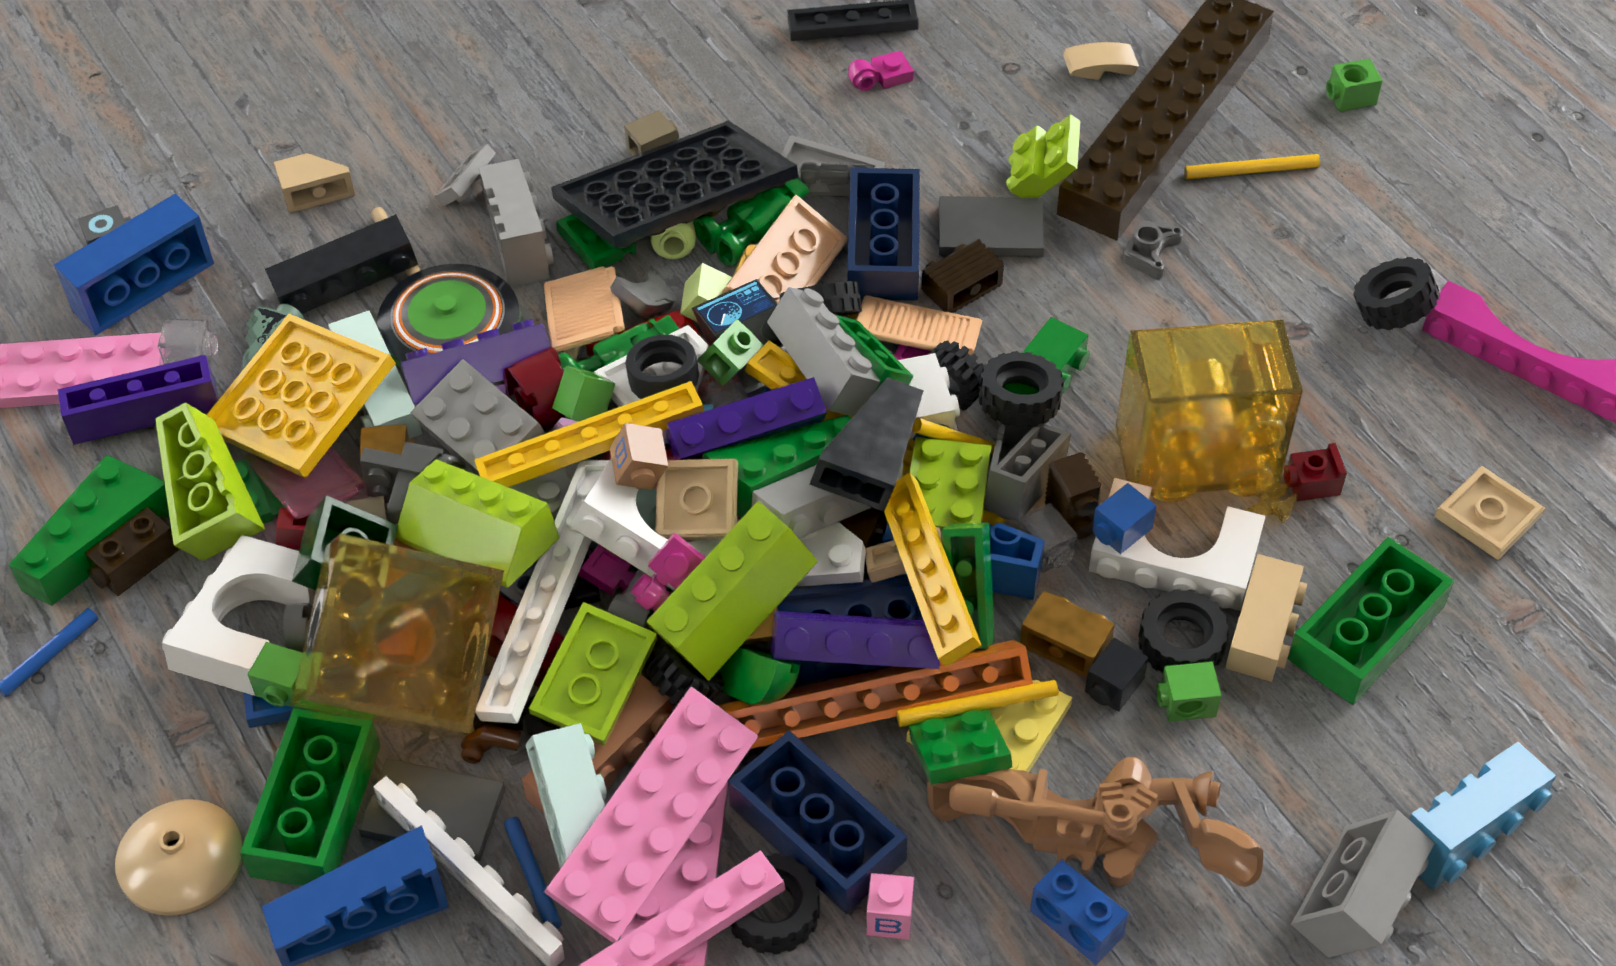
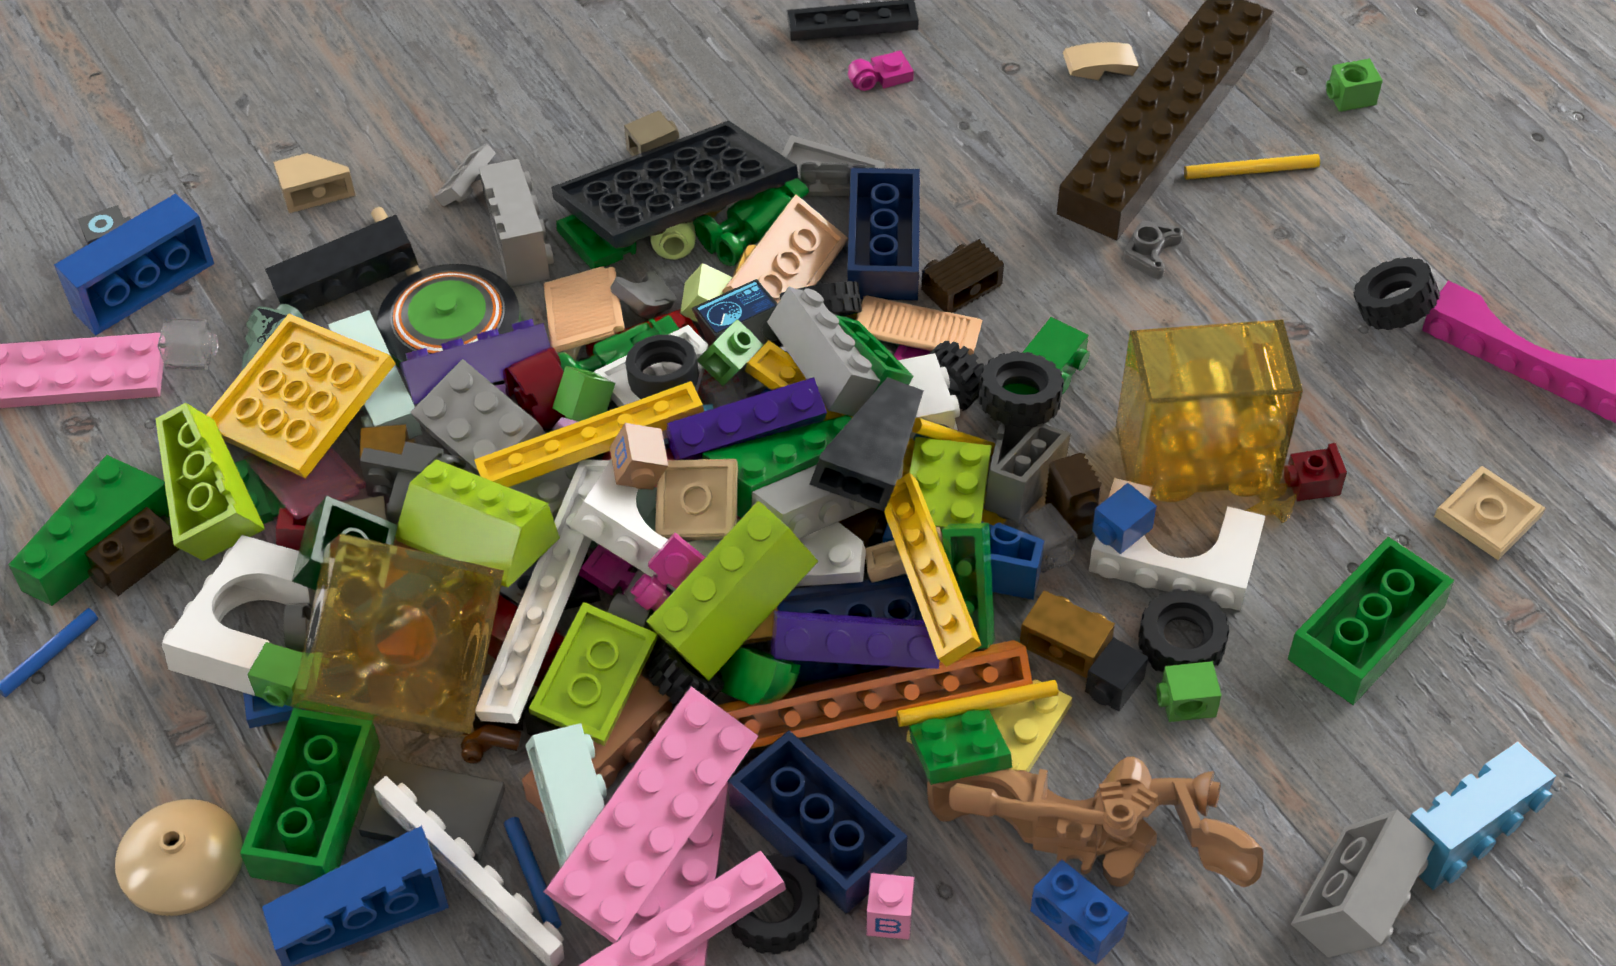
dark purple brick [58,355,219,445] -> none
dark grey tile [939,196,1044,257] -> none
lime plate [1006,114,1080,198] -> none
tan brick [1225,554,1308,682] -> none

